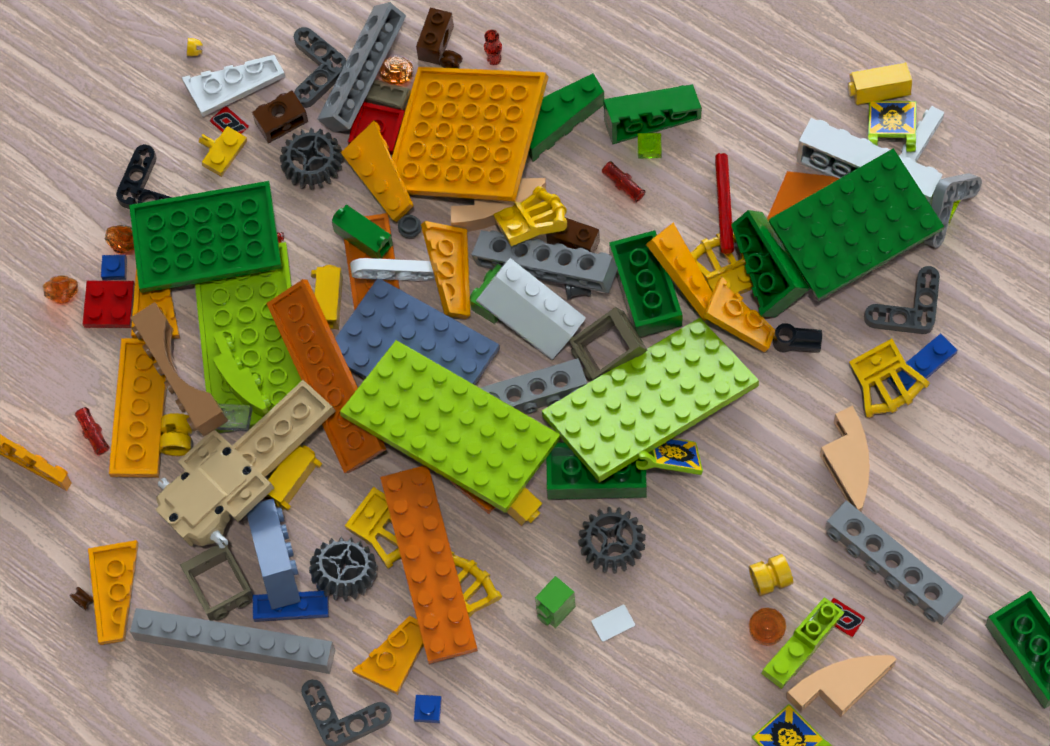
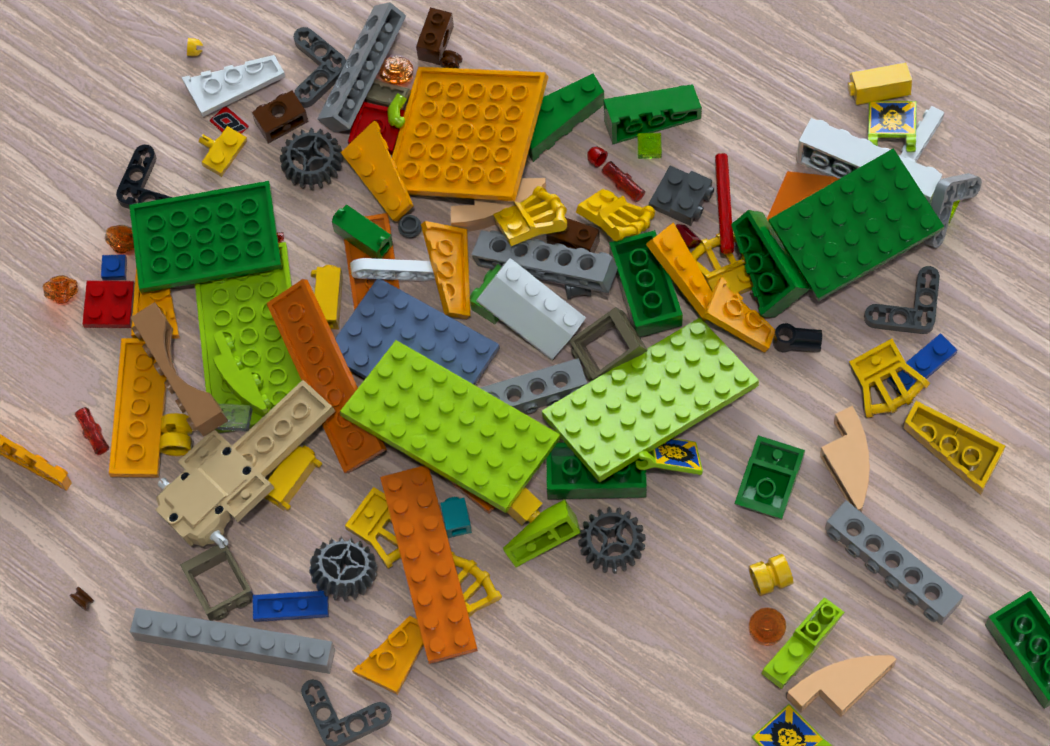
light orange wing [88,540,139,645] -> none
sand blue wedge [247,498,301,609] -> none
blue plate [414,695,442,723] -> none
clear red pin [484,29,502,65] -> none
bright green brick [535,576,576,629] -> none
white sticker [591,605,635,642] -> none
sticker [831,598,865,637] -> none
none -> lime arm [387,93,407,129]
none -> teal brick [440,497,472,538]
none -> lime slope [503,499,581,567]
none -> yellow plate [576,189,655,241]
none -> red hinge [587,146,608,167]
none -> dark grey plate [649,165,714,226]
none -> dark red tile [676,224,701,249]
none -> green slope [734,435,805,519]
none -> yellow wedge [904,400,1006,495]

